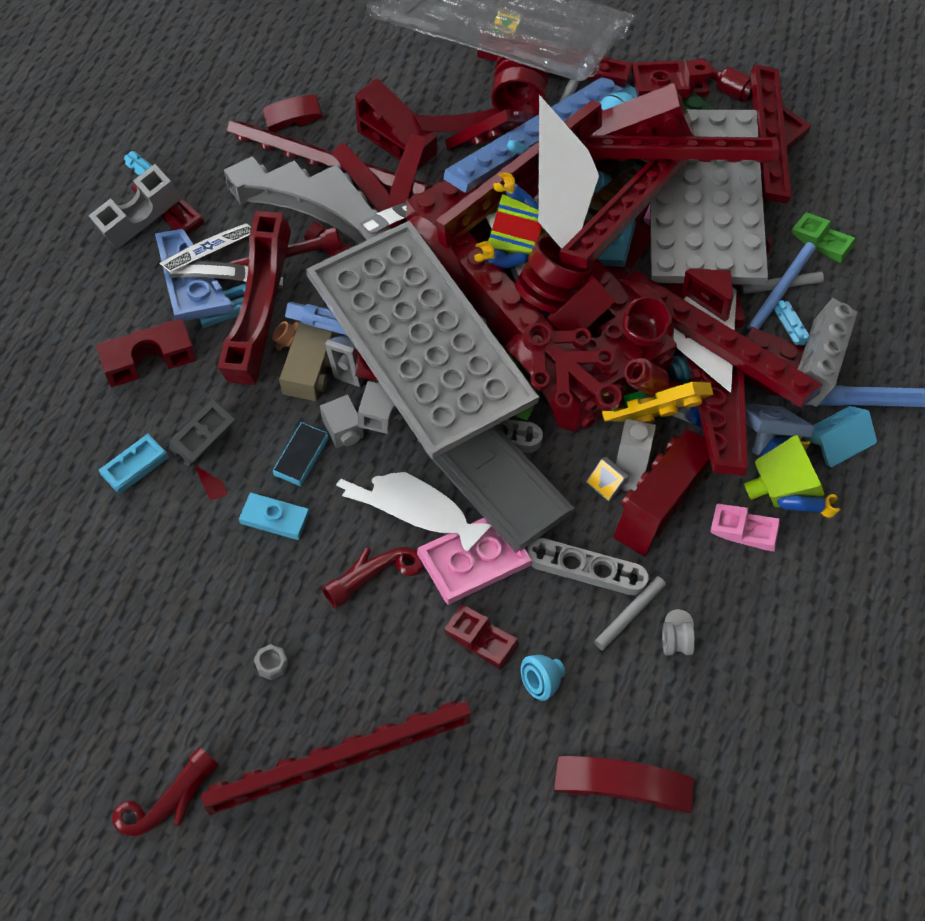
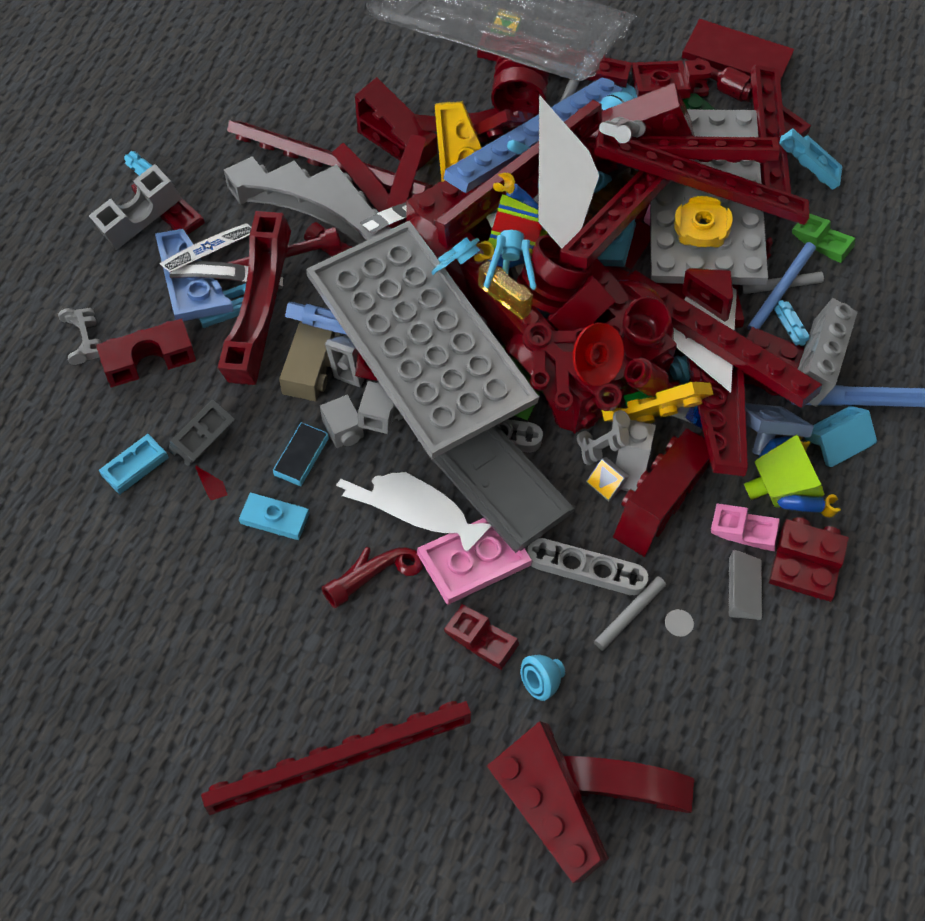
dark red plant [112,747,219,837] -> none
light grey tile [254,644,288,680] -> none
dark red slope [262,95,323,132] -> none
nougat plate [272,321,299,351] -> none
light grey wheel [662,622,694,656] -> none
none -> light grey piece [58,308,101,365]
none -> medium azure plate [431,237,480,275]
none -> yellow wing [435,101,482,182]
none -> clear yellow plate [478,260,533,320]
none -> medium azure plant [484,230,536,294]
none -> dark red wedge [487,721,609,883]
none -> red dish [573,323,624,386]
none -> light grey piece [577,410,630,465]
none -> dark red tile [593,130,809,225]
none -> light grey piece [599,117,646,143]
none -> yellow plate [674,196,733,248]
none -> dark red tile [681,18,794,82]
none -> light grey slope [729,550,762,620]
none -> dark red plate [768,517,849,602]
none -> medium azure hinge [779,128,842,190]

